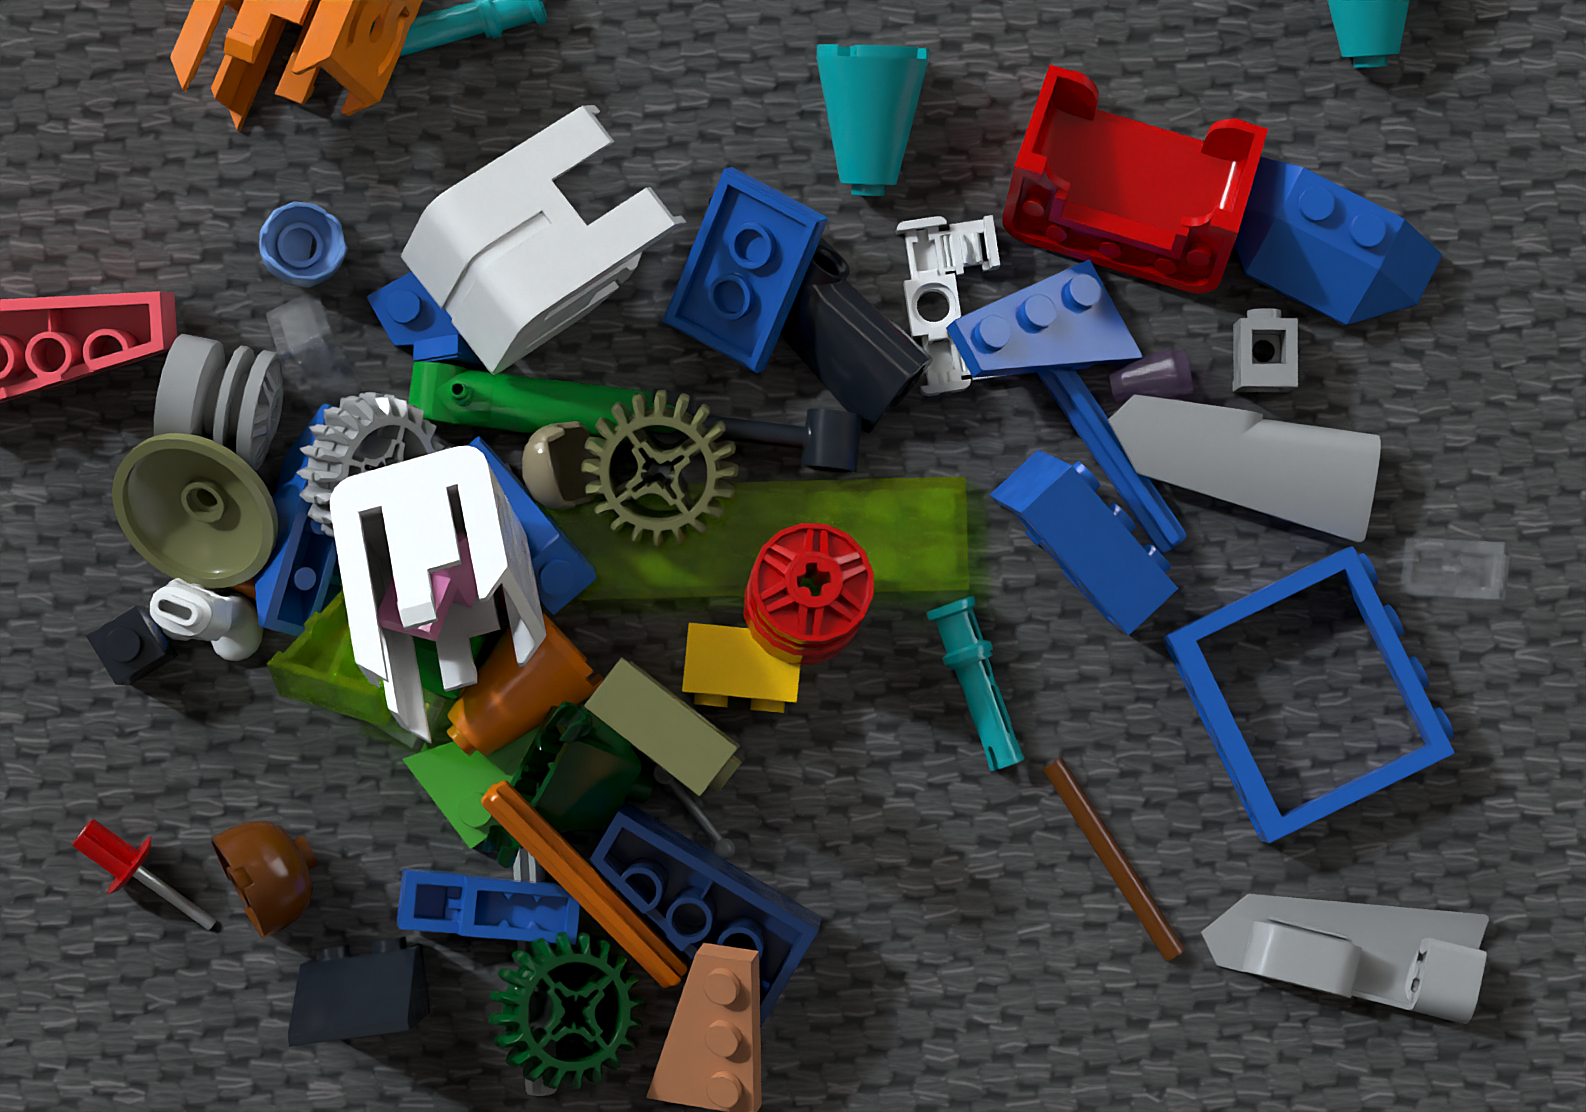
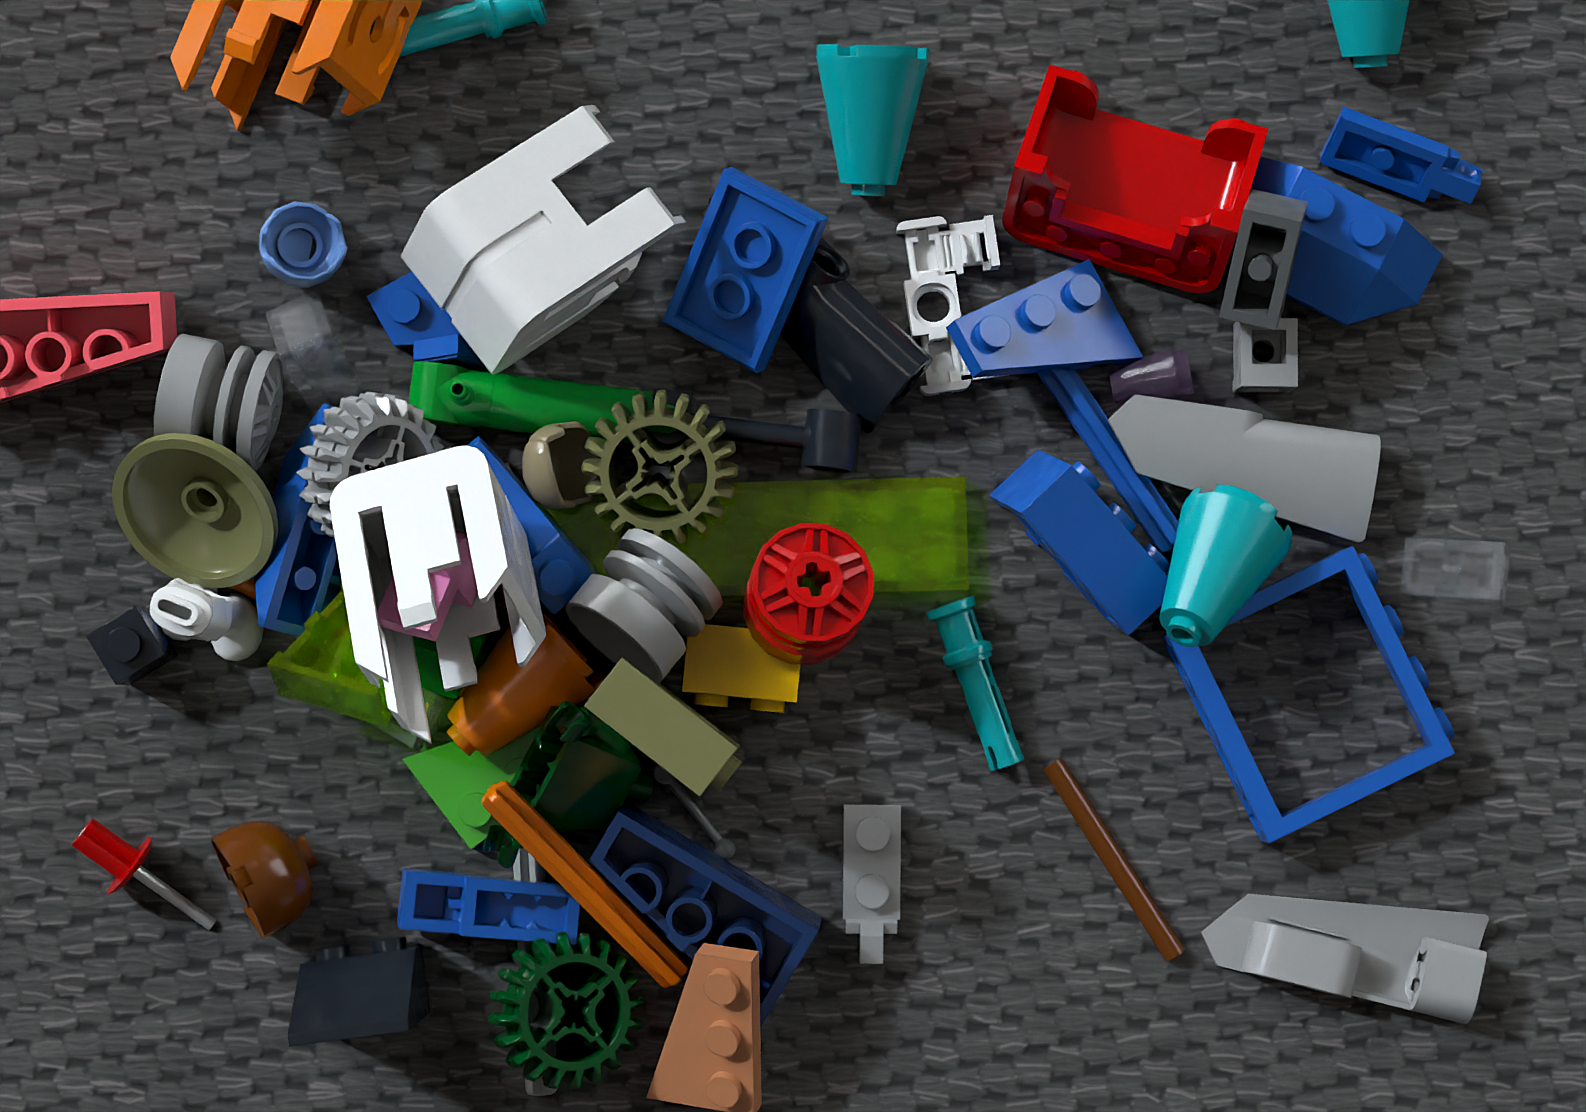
none -> light grey wheel [565,529,723,683]
none -> light grey hinge [843,804,901,964]
none -> teal cone [1160,484,1292,647]
none -> dark grey brick [1219,189,1308,330]
none -> blue hinge [1320,106,1483,204]

